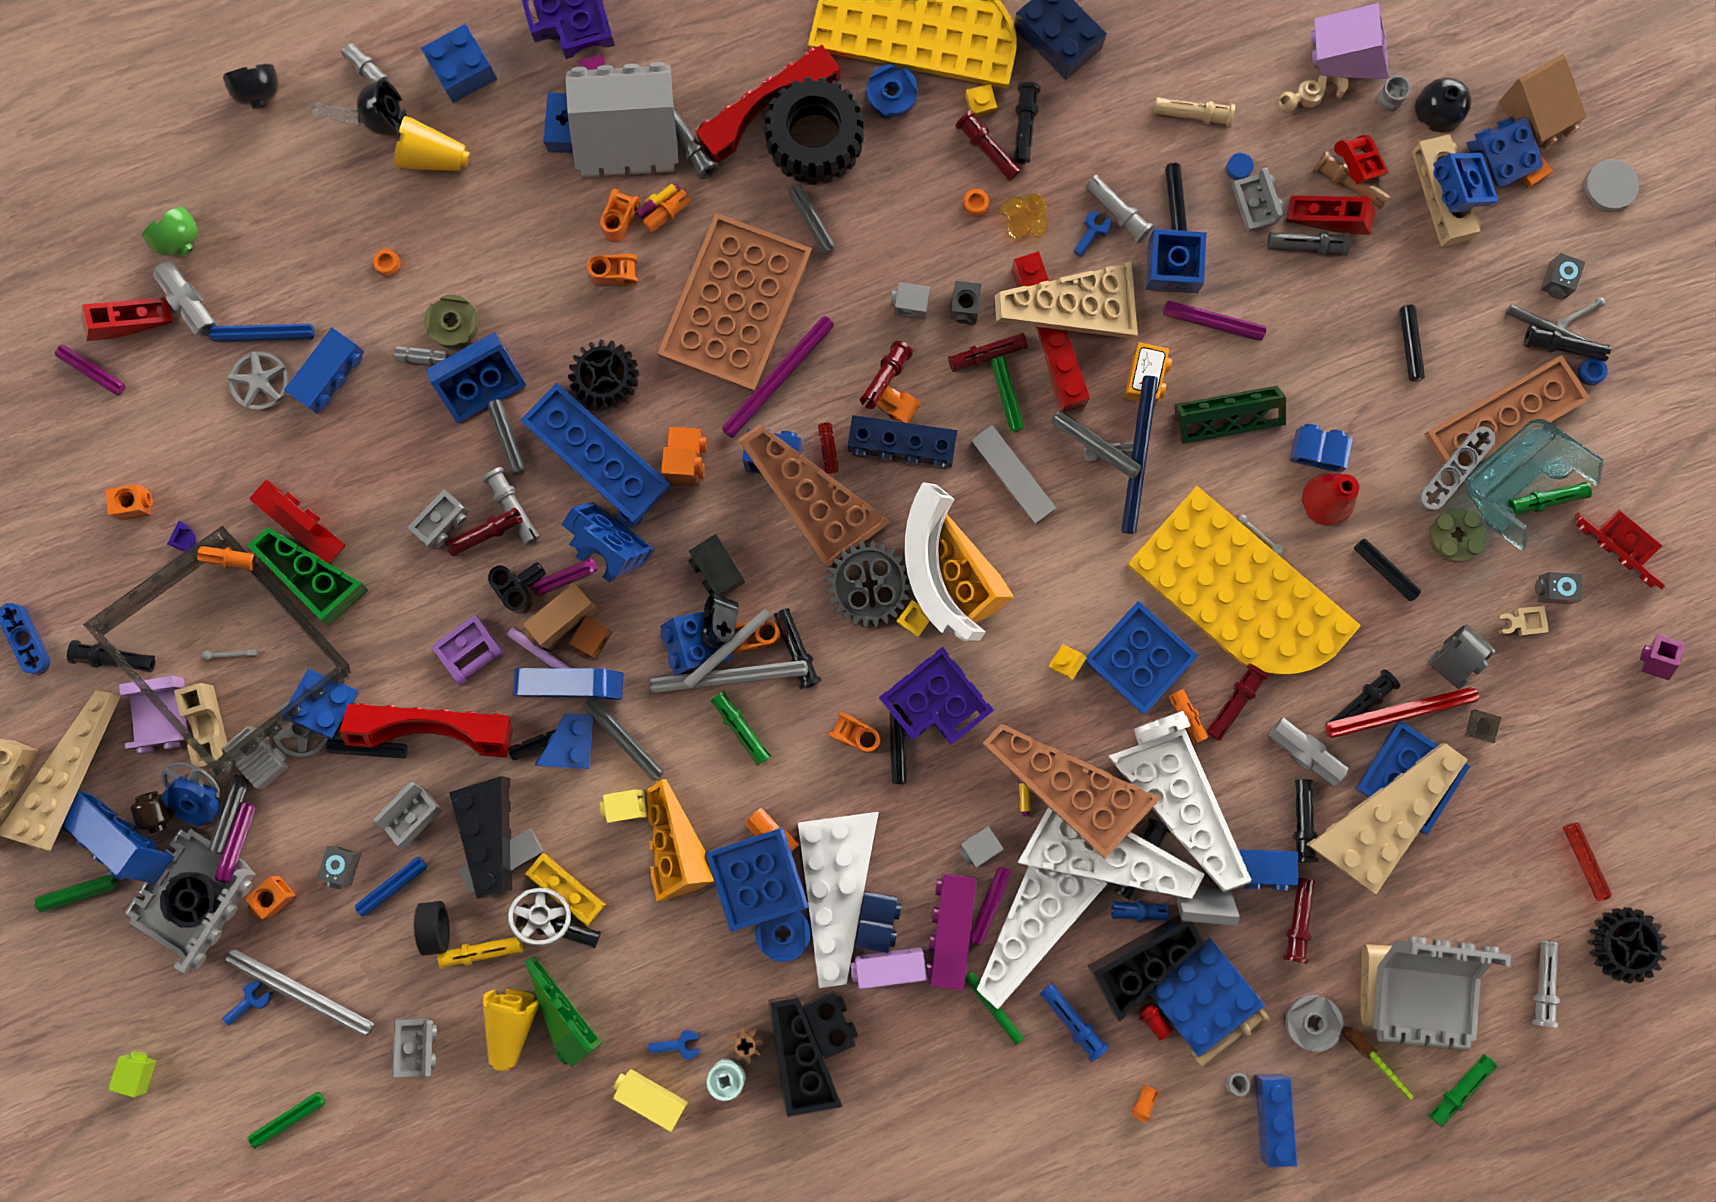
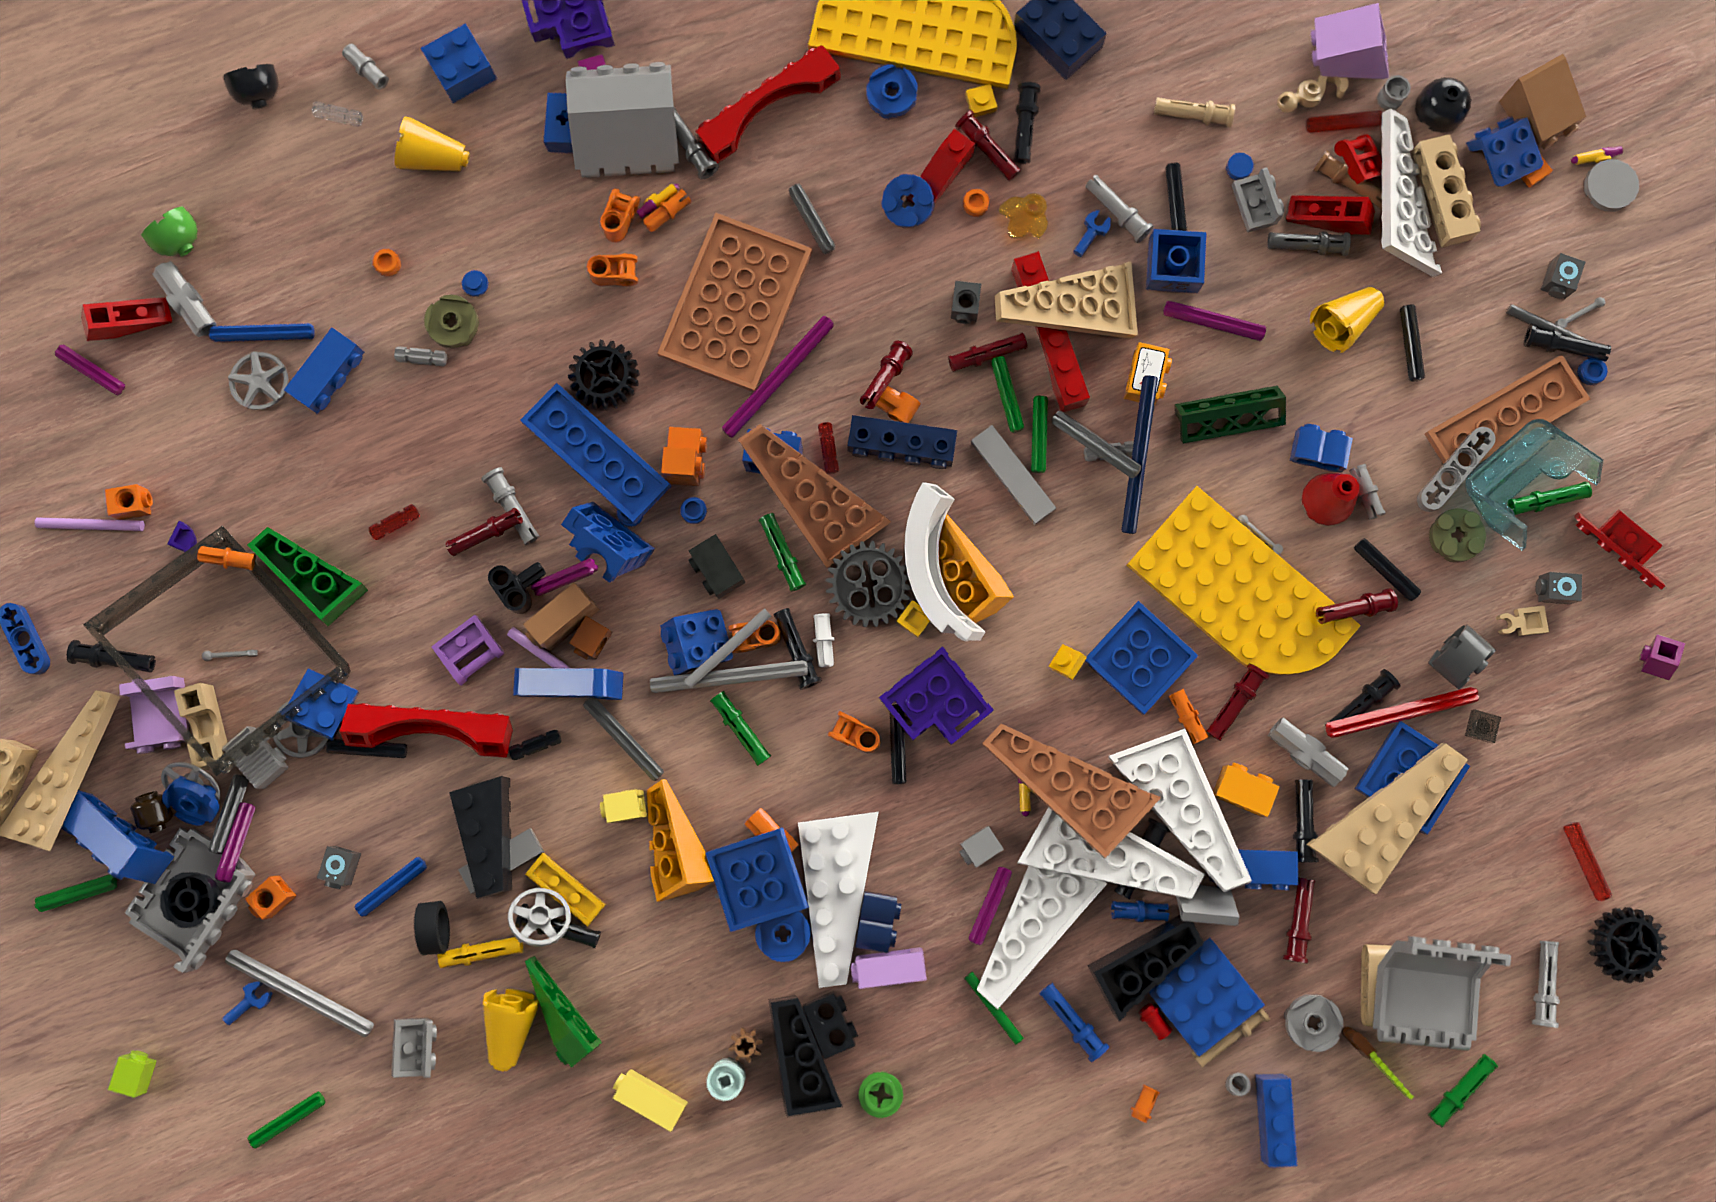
red bracket [250,480,346,564] -> none
black cylinder [357,81,407,135] -> none
light grey bracket [373,782,442,850] -> none
light grey bracket [407,489,469,550] -> none
blue slope [426,332,526,424] -> none
dark grey axle [487,399,526,474] -> none
blue wing [535,713,593,769] -> none
blue bar [648,1030,701,1060] -> none
black piece [701,594,739,649] -> none
black tyre [764,77,864,184] -> none
light grey brick [890,282,930,320] -> none
magenta brick [926,873,977,990] -> none
white plate [1134,711,1190,745] -> none
blue plate [1433,153,1499,212] -> none
none -> lavender bar [35,518,145,531]
none -> clear red axle [368,504,420,540]
none -> blue plate [462,270,488,297]
none -> blue plate [680,497,707,524]
none -> green pin [759,513,806,592]
none -> white axle [813,613,834,668]
none -> bright green gear [859,1072,903,1118]
none -> blue plate [881,174,934,228]
none -> red slope [906,128,975,205]
none -> green axle [1031,395,1048,473]
none -> light orange brick [1213,763,1280,817]
none -> clear red axle [1306,110,1383,133]
none -> yellow cone [1310,287,1384,353]
none -> dark red pin [1316,588,1398,624]
none -> light grey pin [1349,464,1385,520]
none -> white wing [1381,108,1442,277]
none -> yellow piece [1571,146,1623,165]

